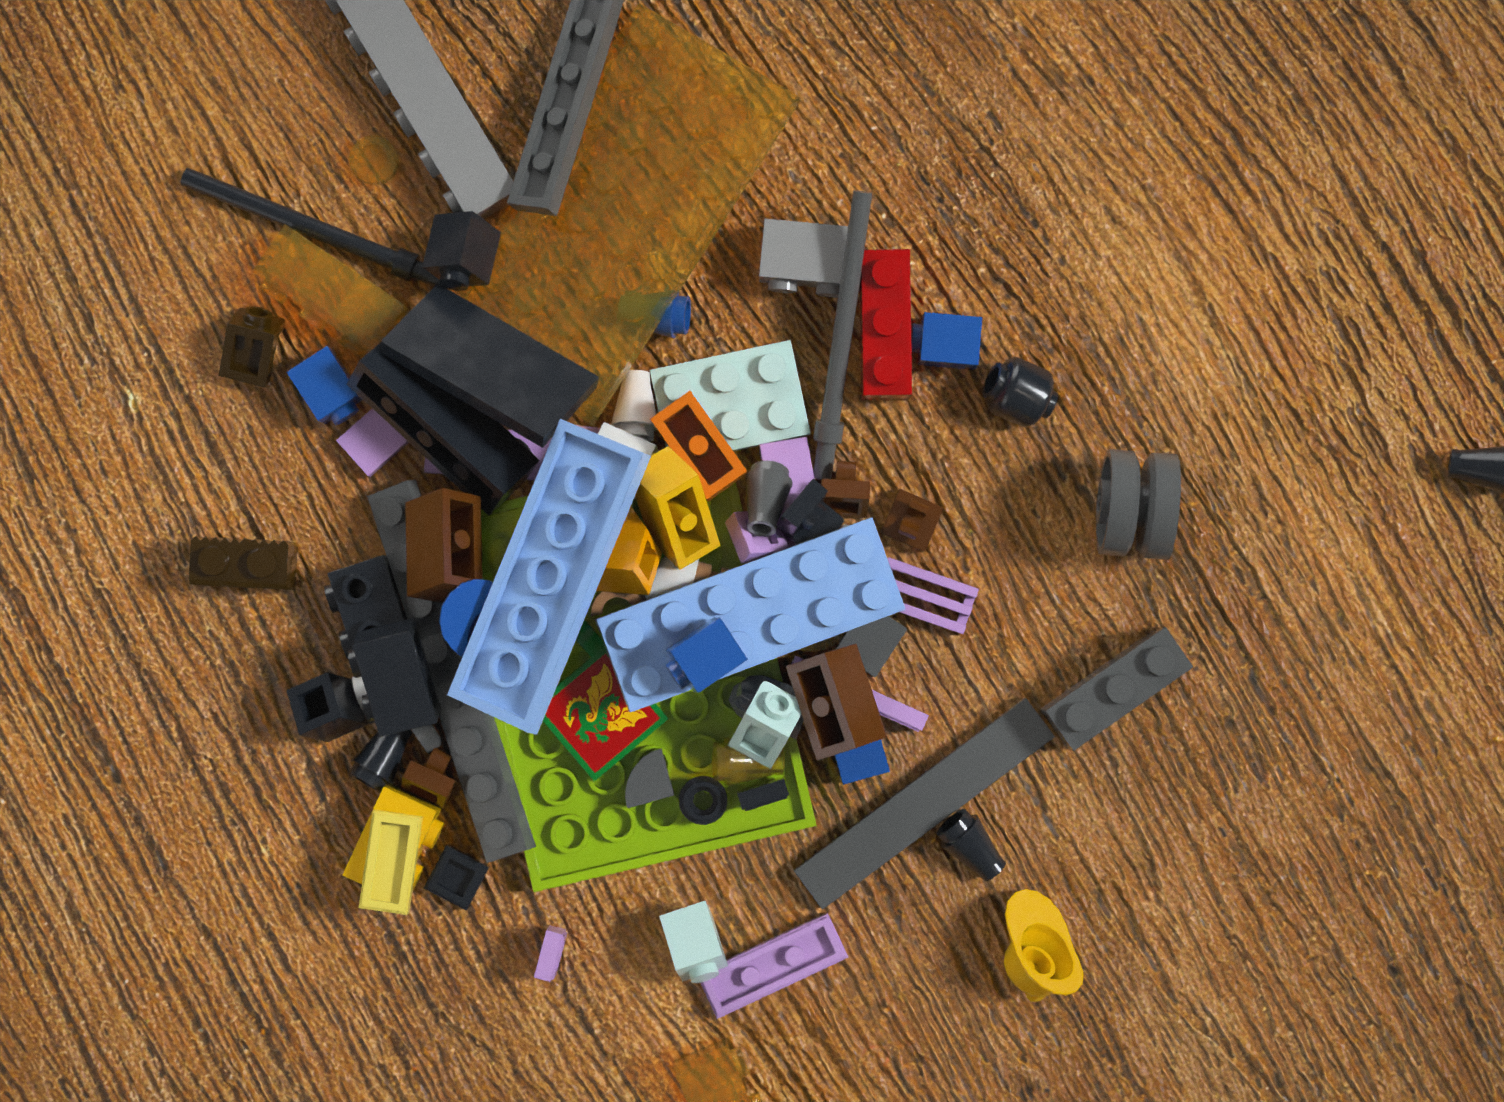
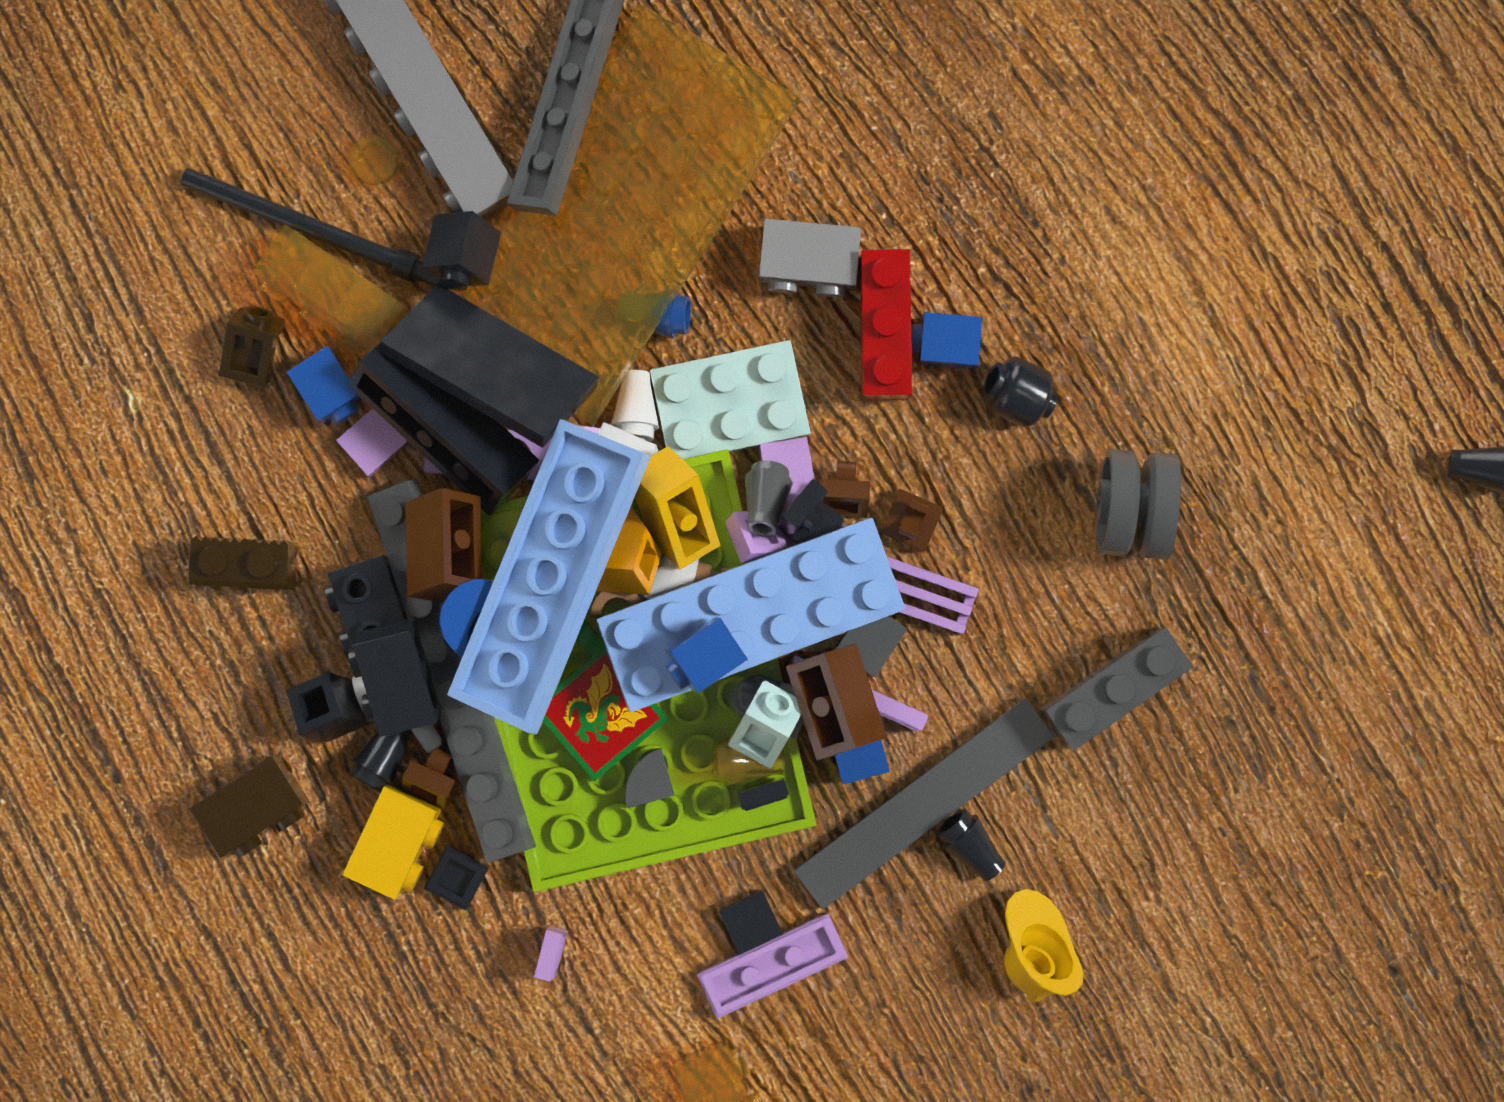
light yellow tile [358,809,423,915] -> none
orange brick [650,391,747,502] -> none
light aqua brick [659,901,728,983] -> none
black plate [679,776,728,825] -> none
dark grey bar [813,190,873,480] -> none
none -> dark brown brick [189,754,310,859]
none -> black tile [719,889,783,955]

